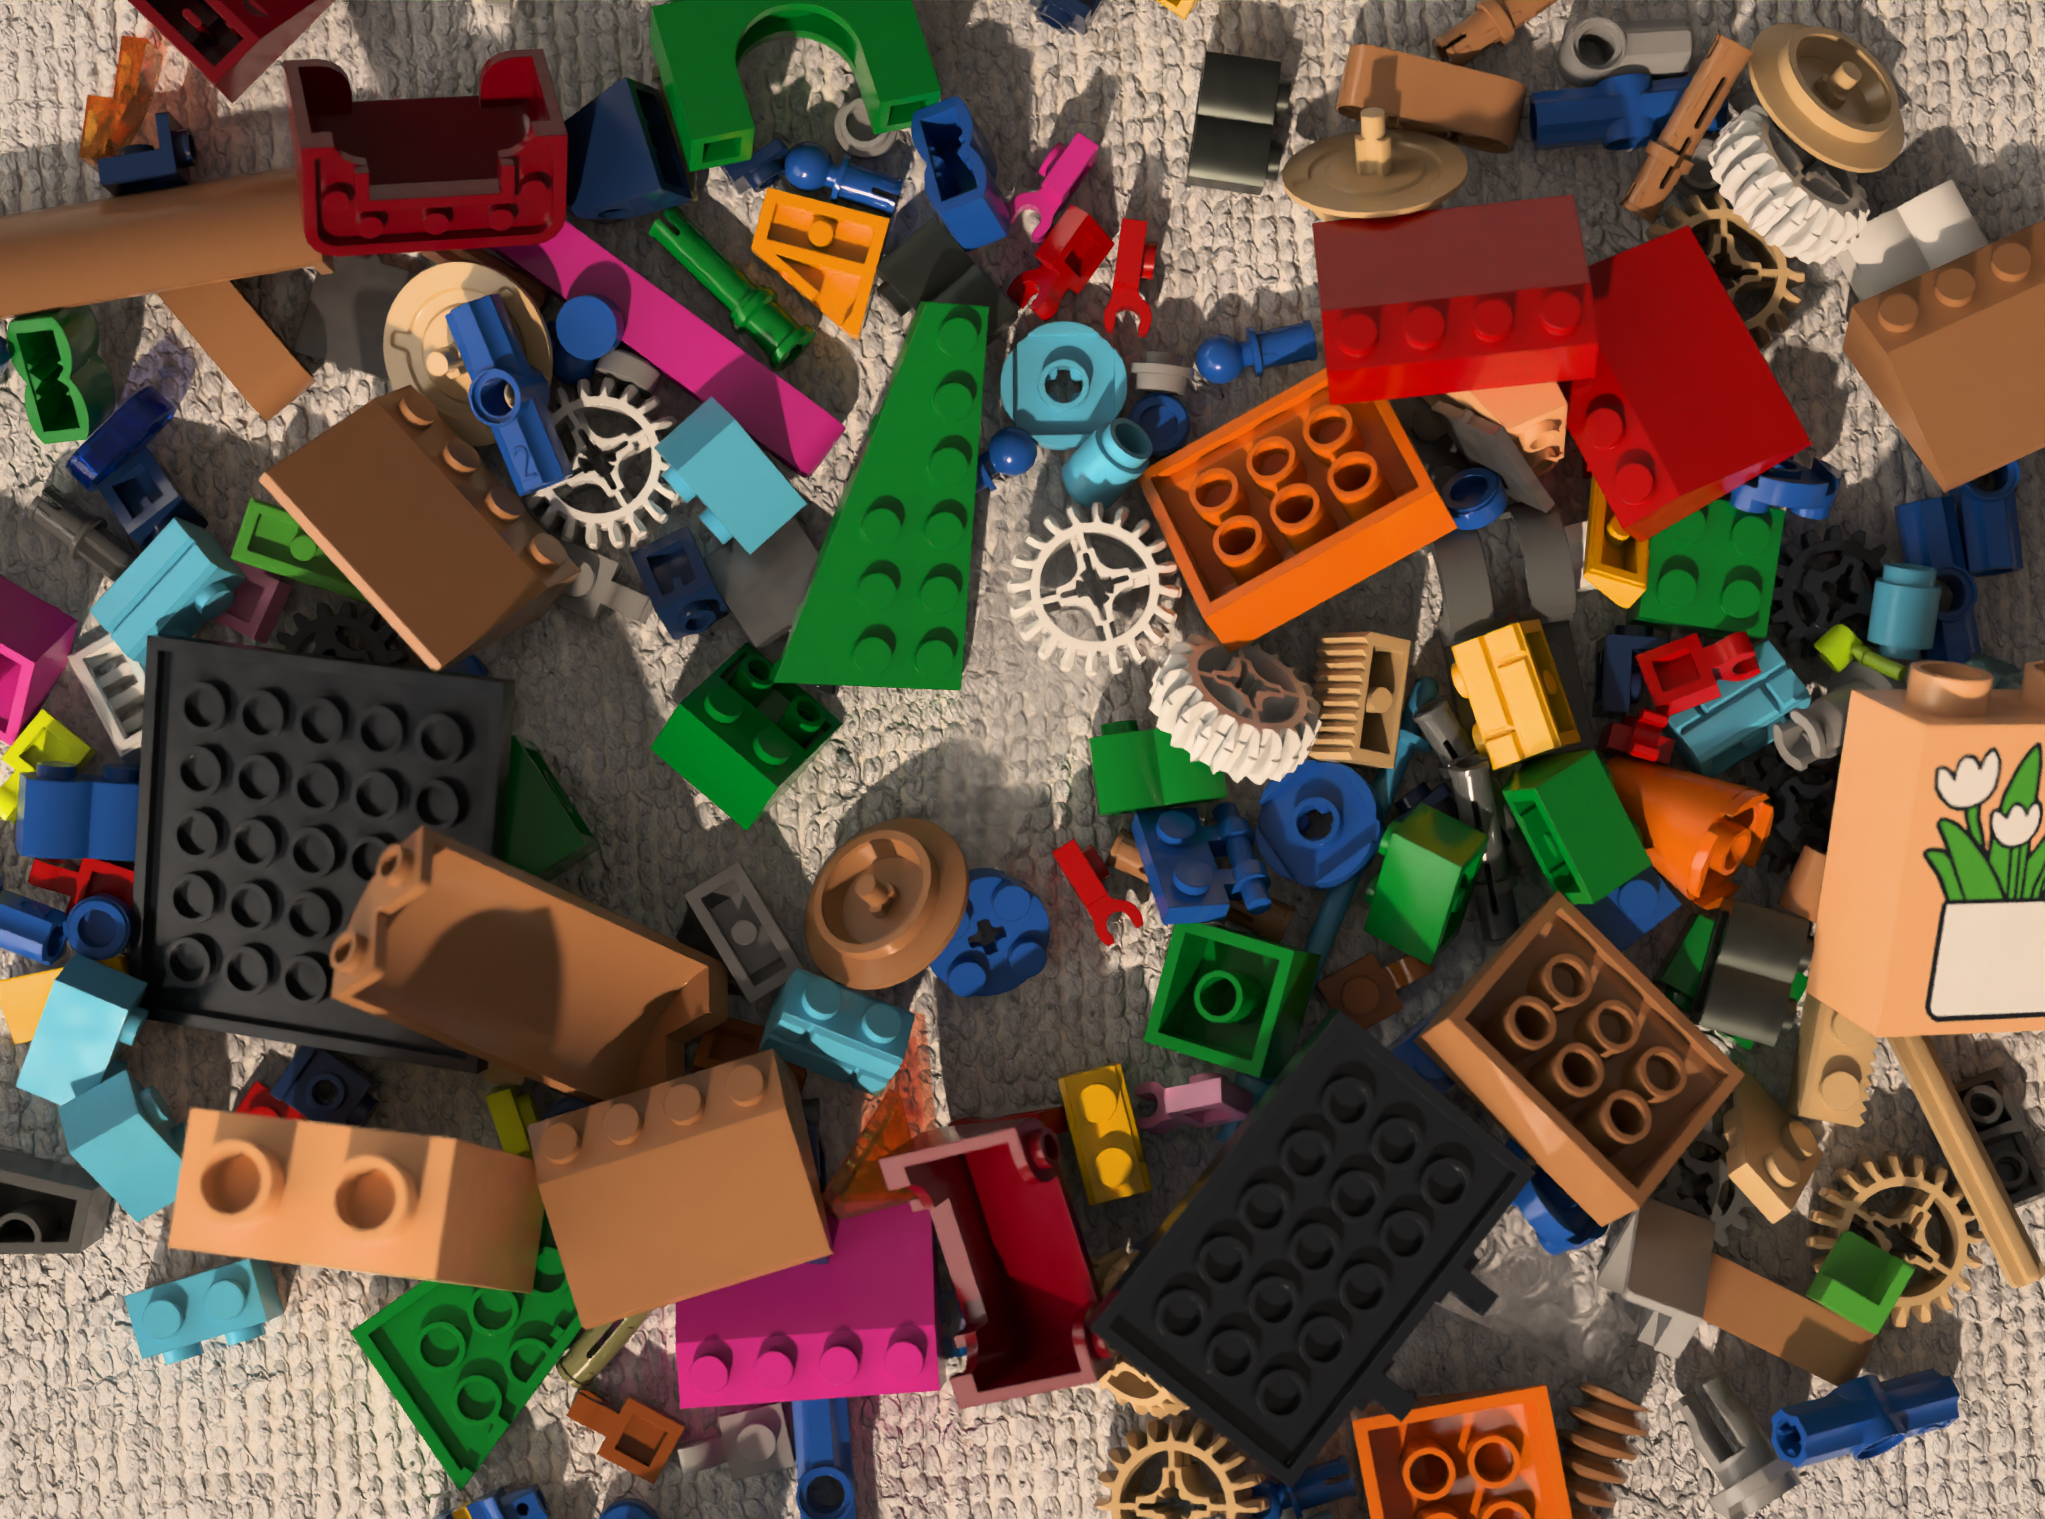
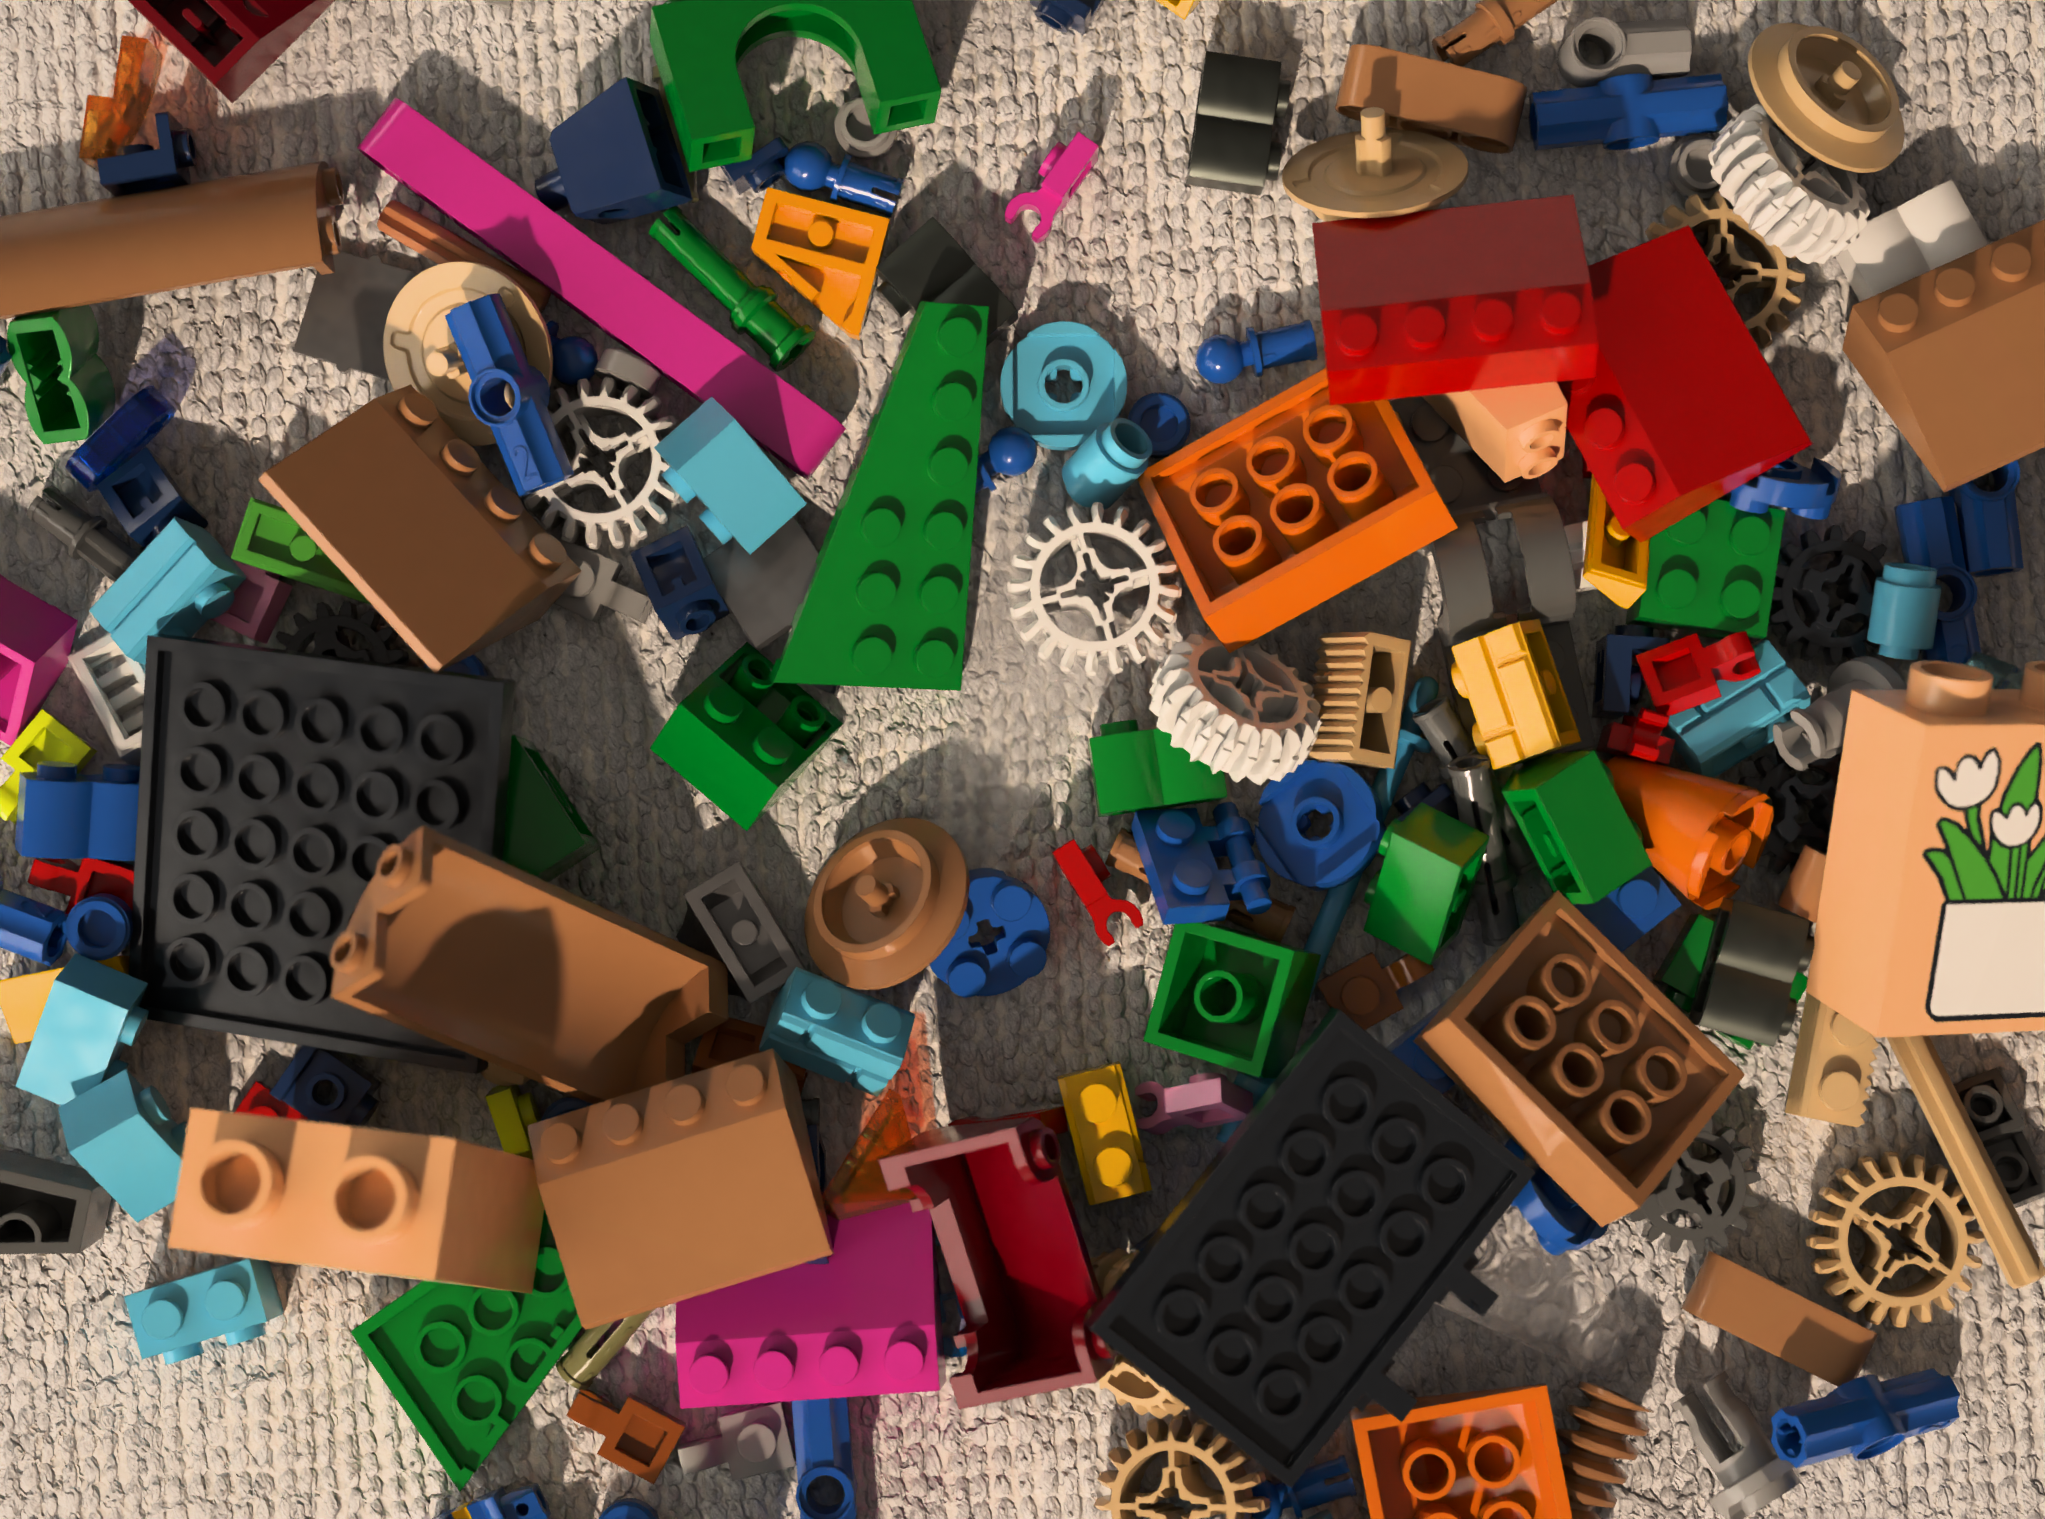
medium nougat beam [157,280,316,422] -> none
dark red windscreen [284,49,568,257] -> none
blue tile [556,293,624,360] -> none
blue brick [911,95,1011,252] -> none
red plate [1007,204,1115,322] -> none
red plate [1103,218,1157,338] -> none
light grey plate [1131,351,1195,395] -> none
flat silver piece [1431,400,1555,513] -> none
blue tile [1440,467,1508,530] -> none
light grey panel [1596,1198,1716,1359] -> none
medium nougat pin [1618,33,1753,224] -> none
tan wing [1723,1062,1824,1225] -> none
bright green panel [1805,1230,1915,1335] -> none
lime hand [1814,624,1907,681] -> none

